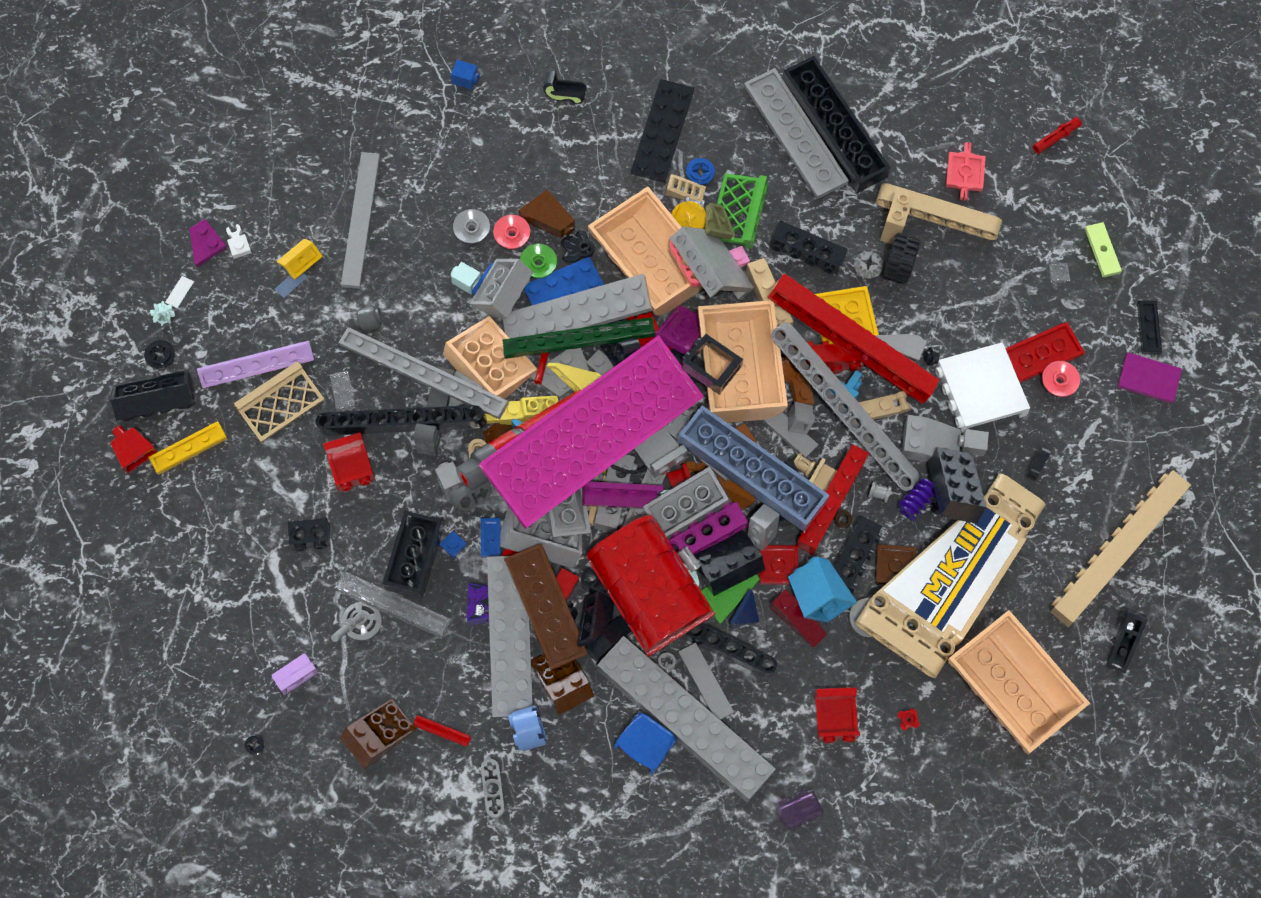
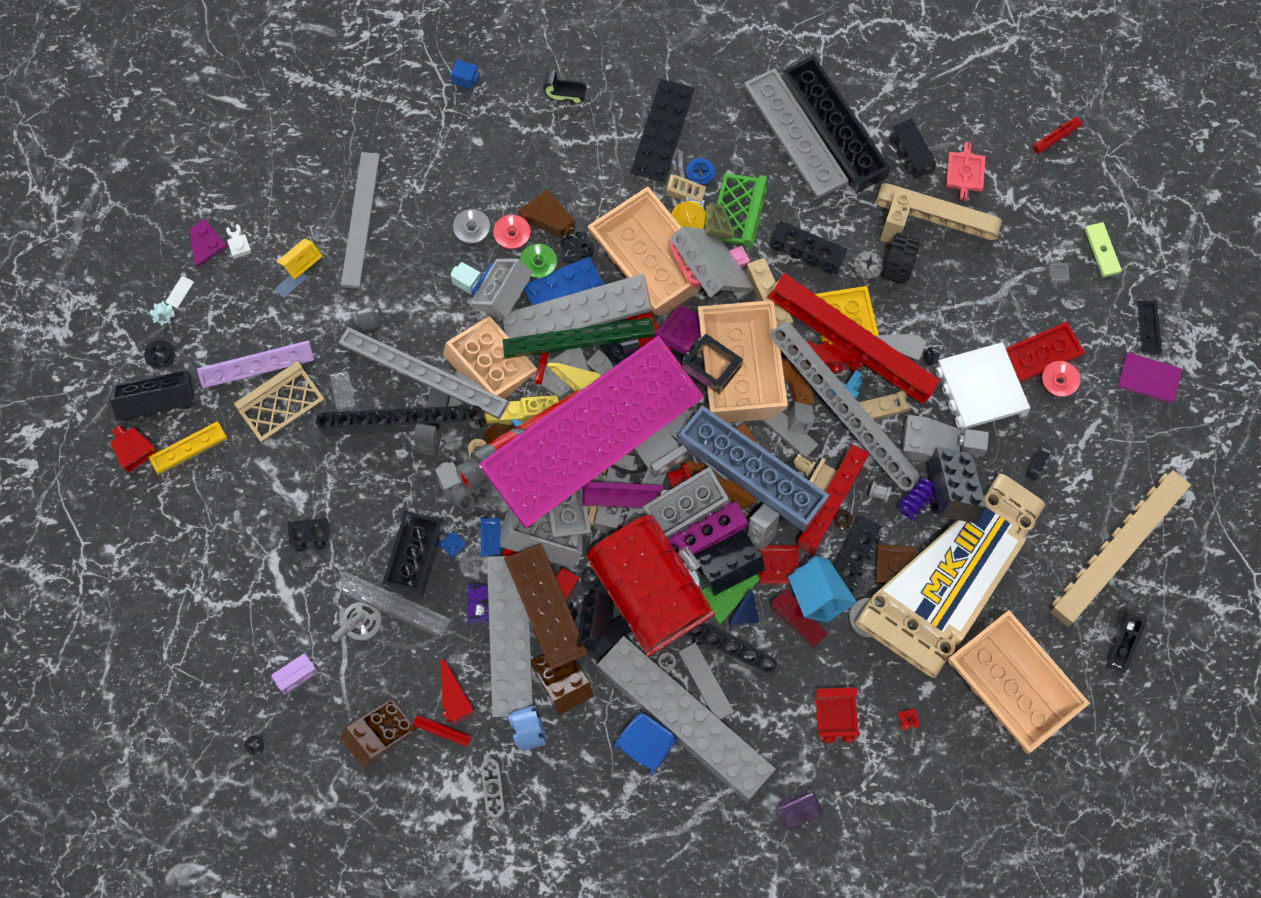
red panel [323,433,375,492] -> none
none -> red slope [440,659,474,726]
none -> black brick [890,119,937,179]

